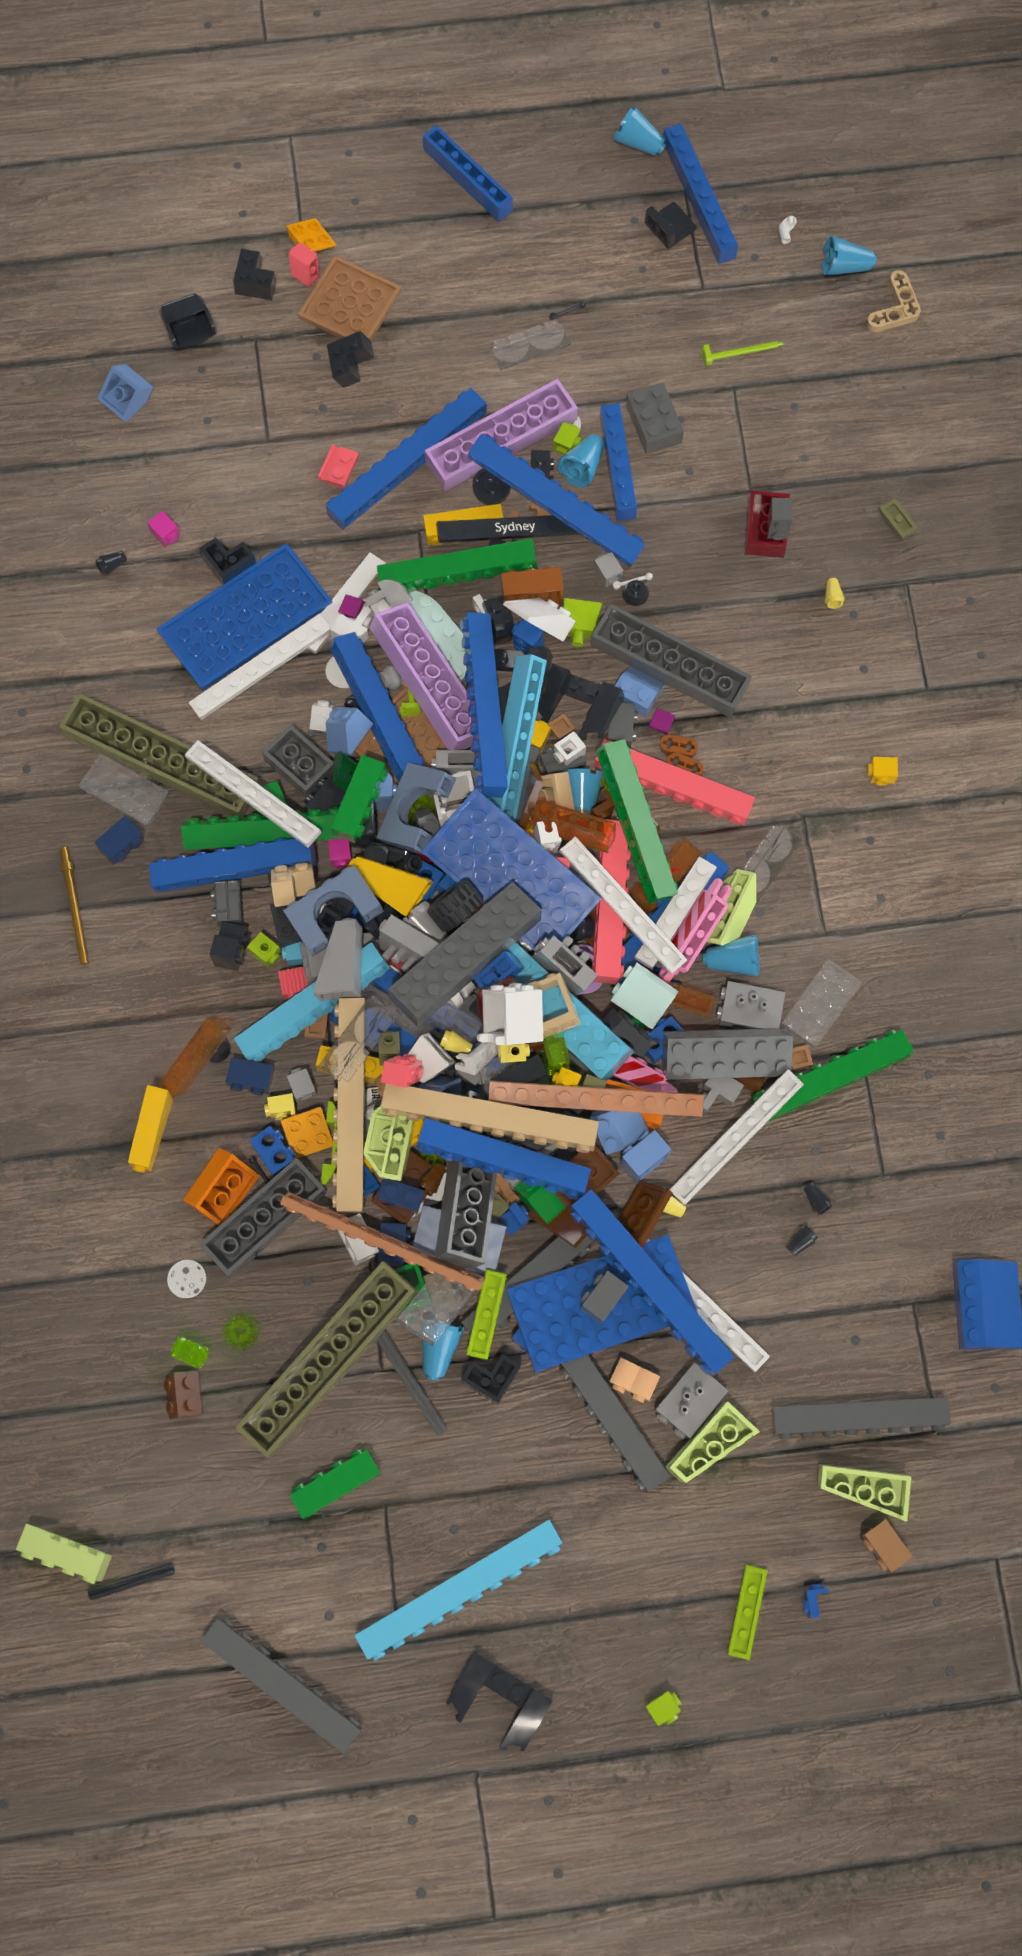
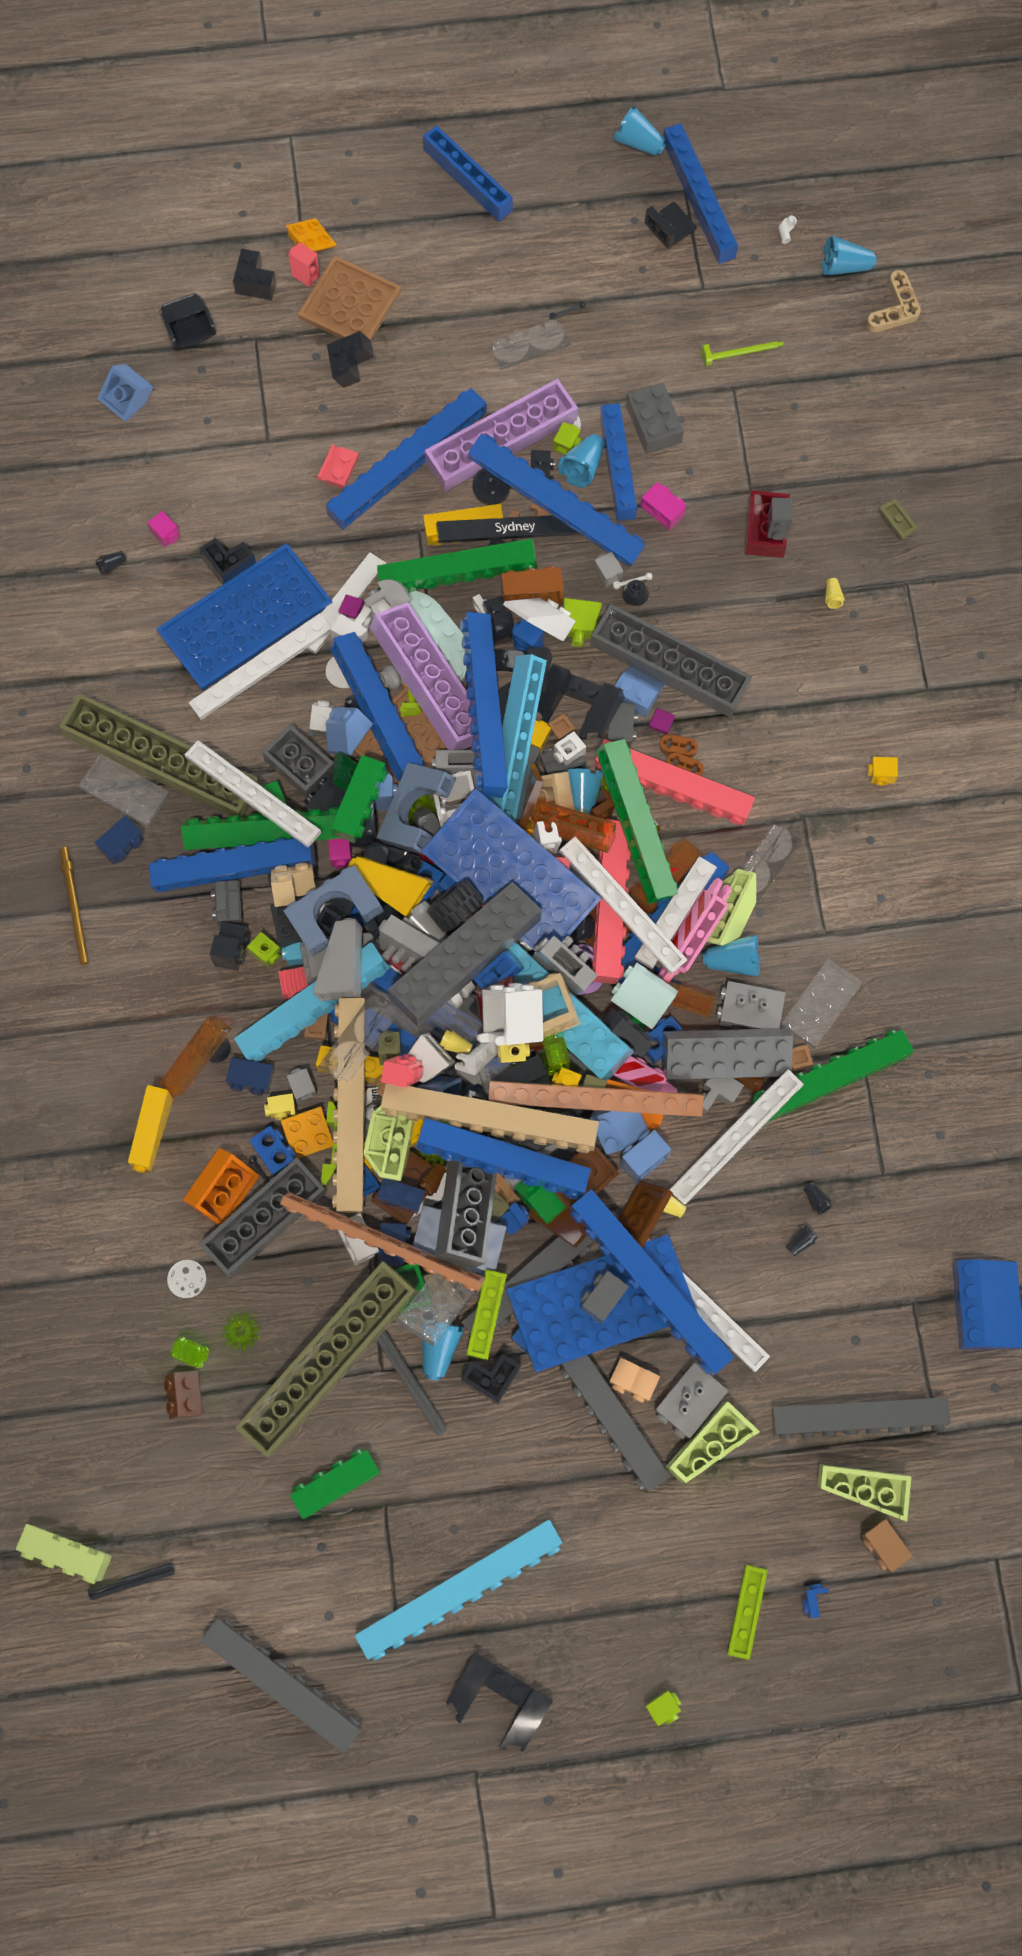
none -> dark pink brick [640,482,686,530]

